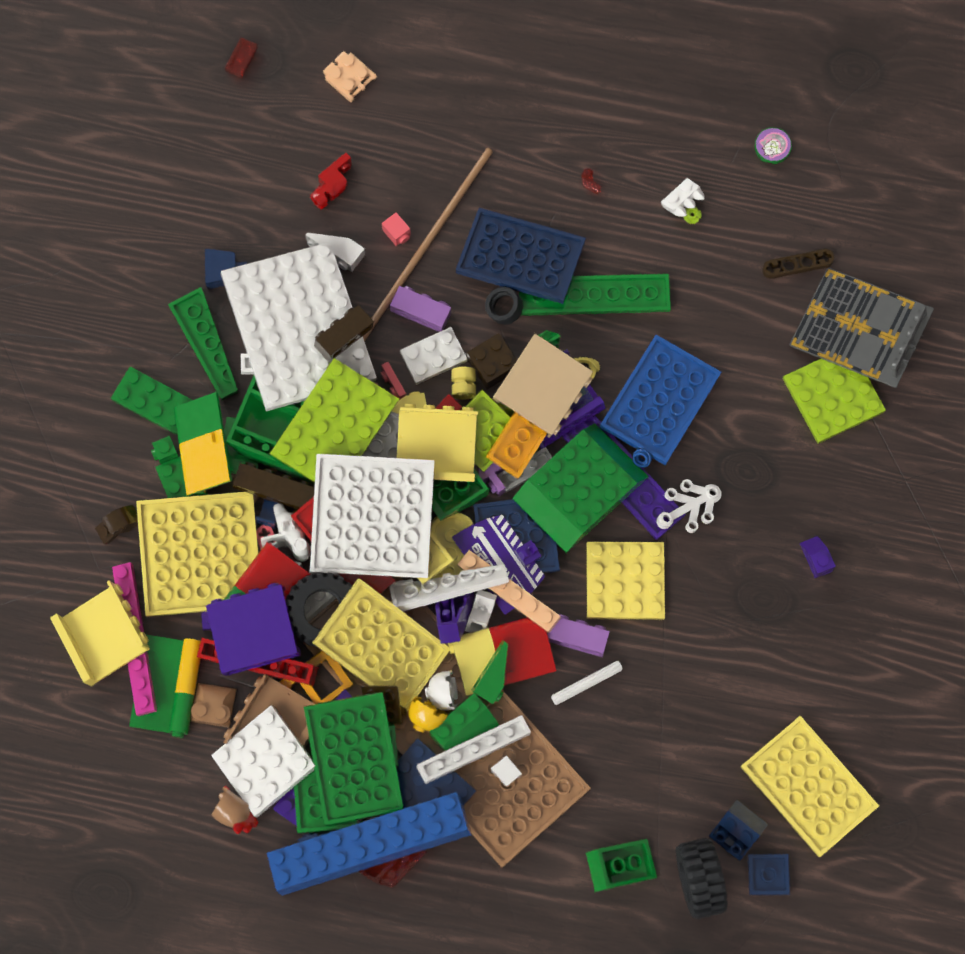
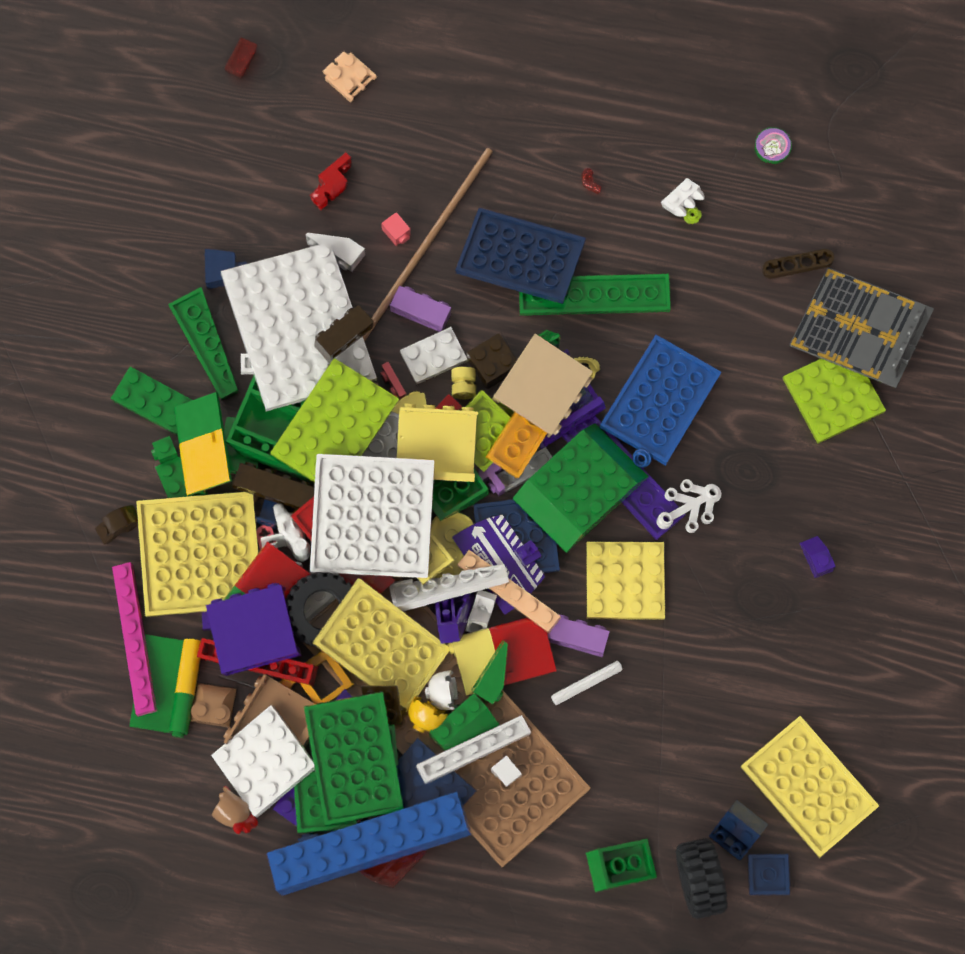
light yellow panel [51,581,150,686] -> none
black tyre [485,287,523,325] -> none

